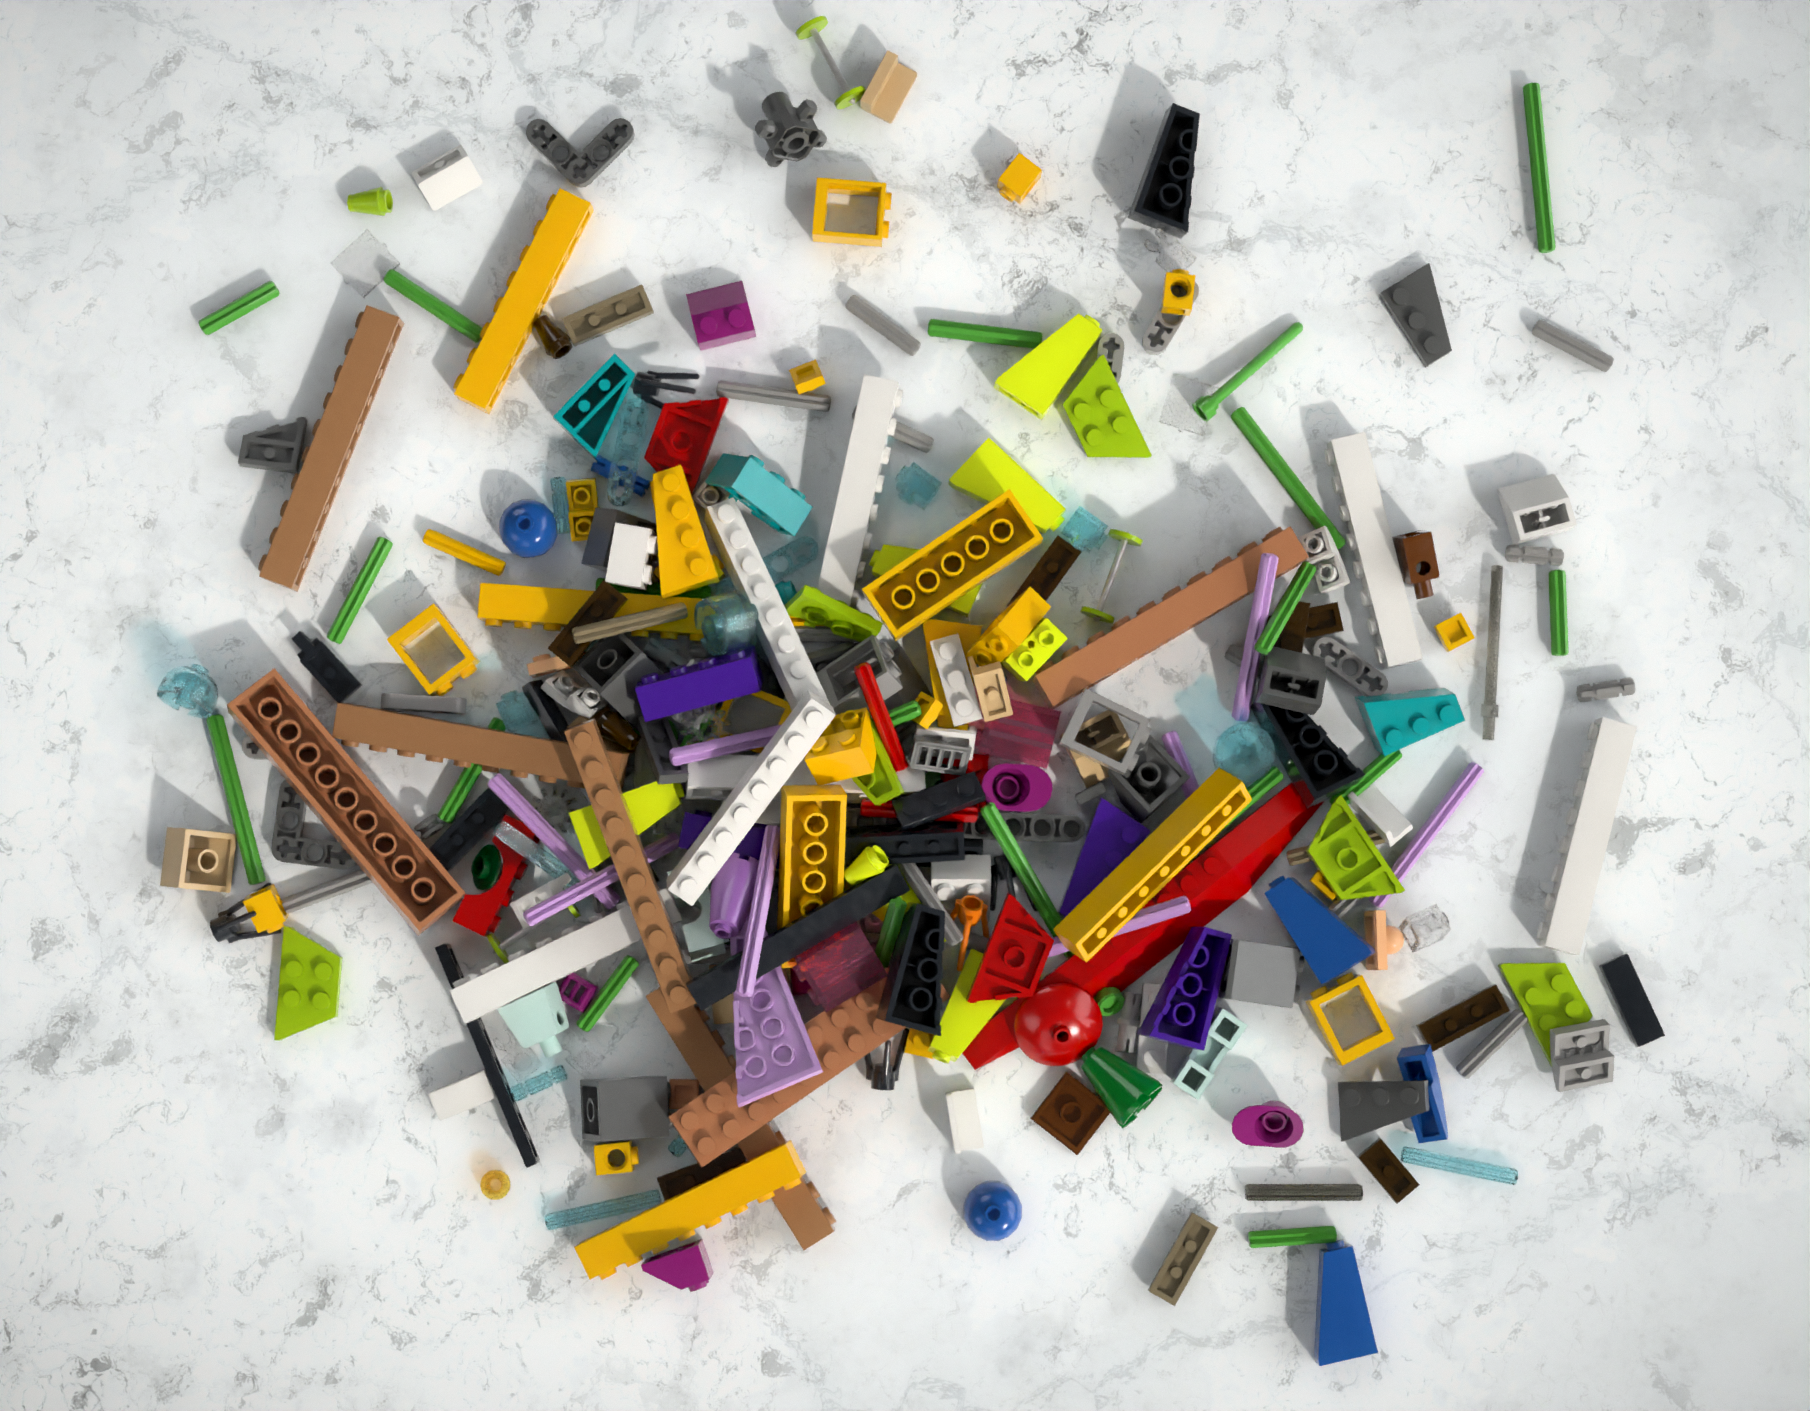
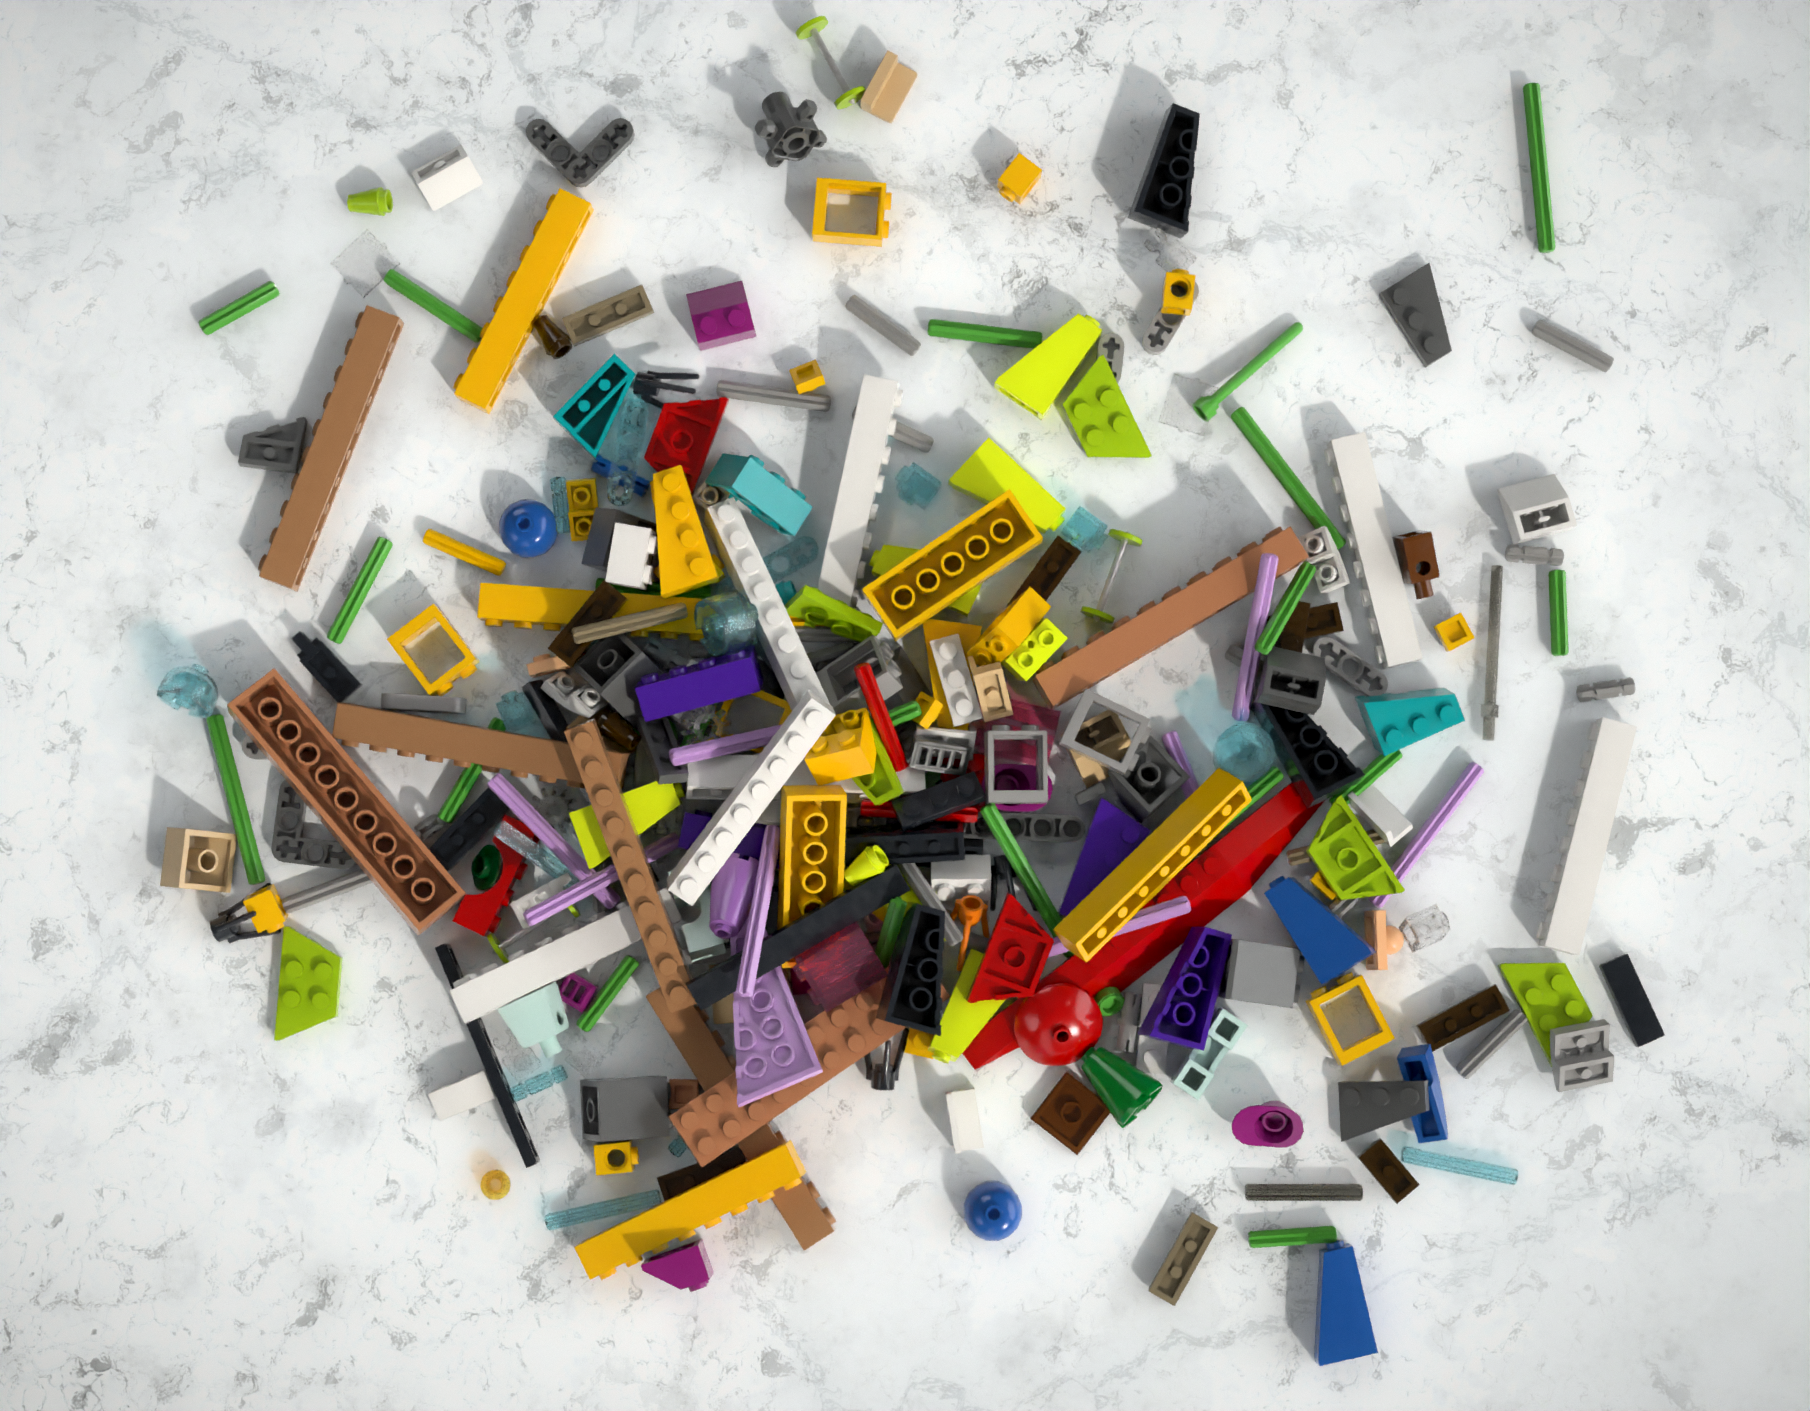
none -> light grey window [984,725,1048,804]

